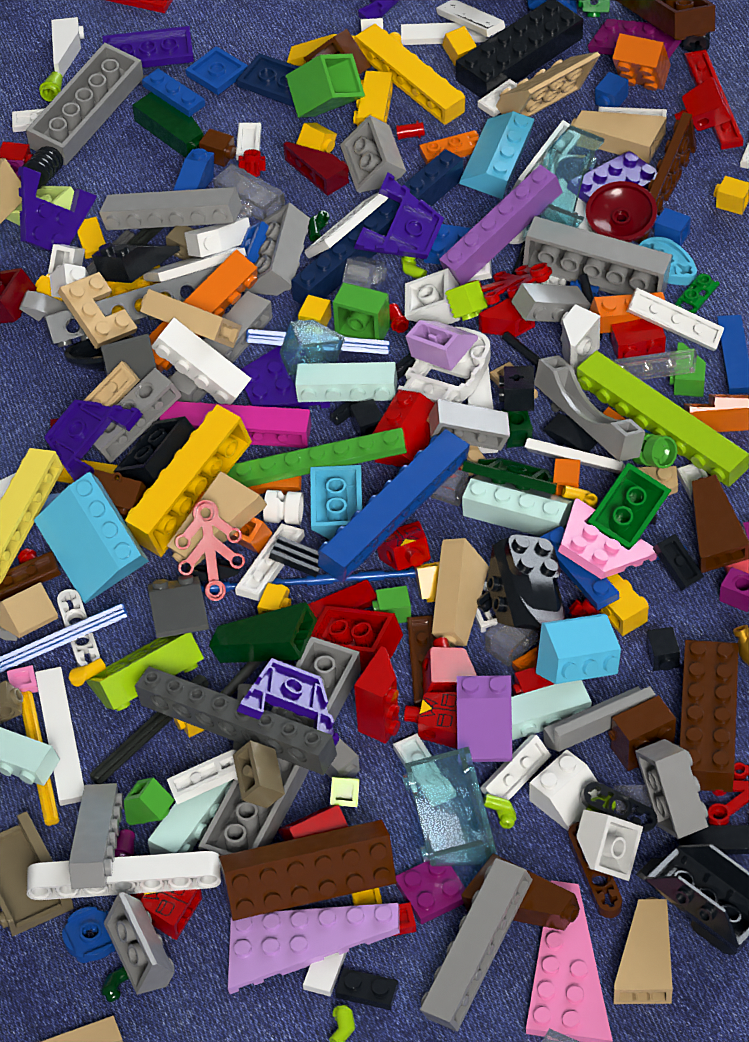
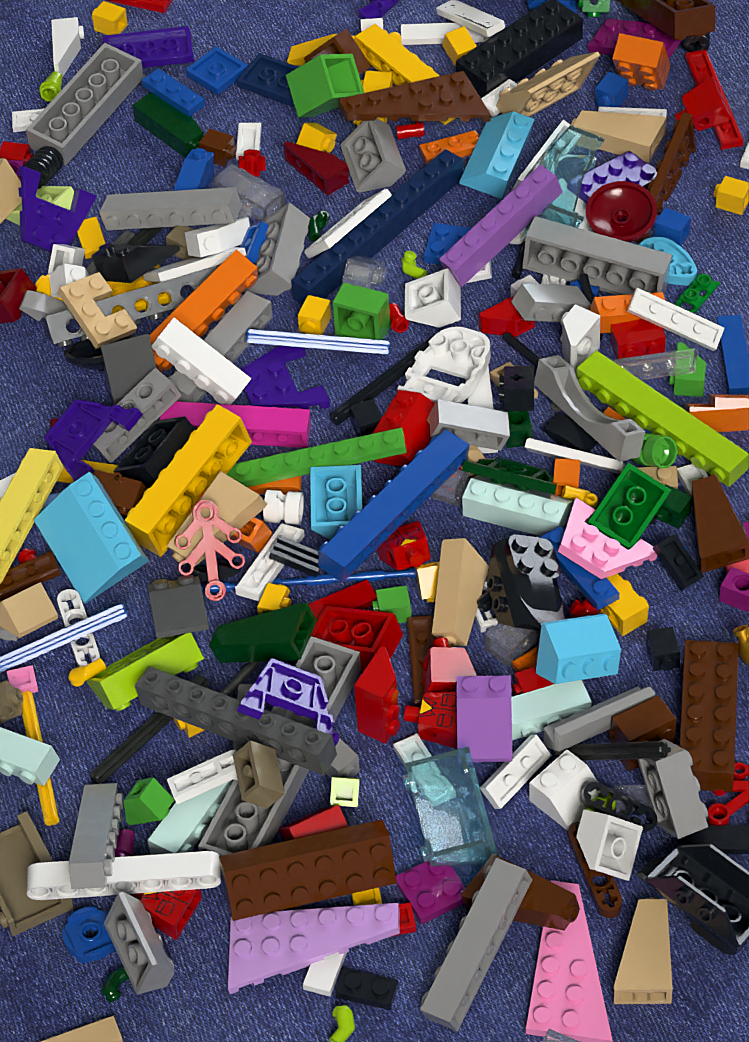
white tile [35,667,84,806] -> none
tan tile [83,361,140,407] -> none
tan slope [140,289,242,348] -> none
clear light blue slope [279,319,345,375] -> none
light aqua brick [295,362,397,402] -> none
dark purple wing [354,172,444,259] -> none
lavender slope [406,320,478,371] -> none
lime brick [445,280,488,321] -> none
red plant [466,262,552,305] -> none
lime arm [482,793,516,829] -> none
none -> yellow brick [92,1,128,35]
none -> reddish brown wing [338,71,491,122]
none -> pearl dark grey axle [554,741,671,761]
none -> dark green brick [655,484,692,529]

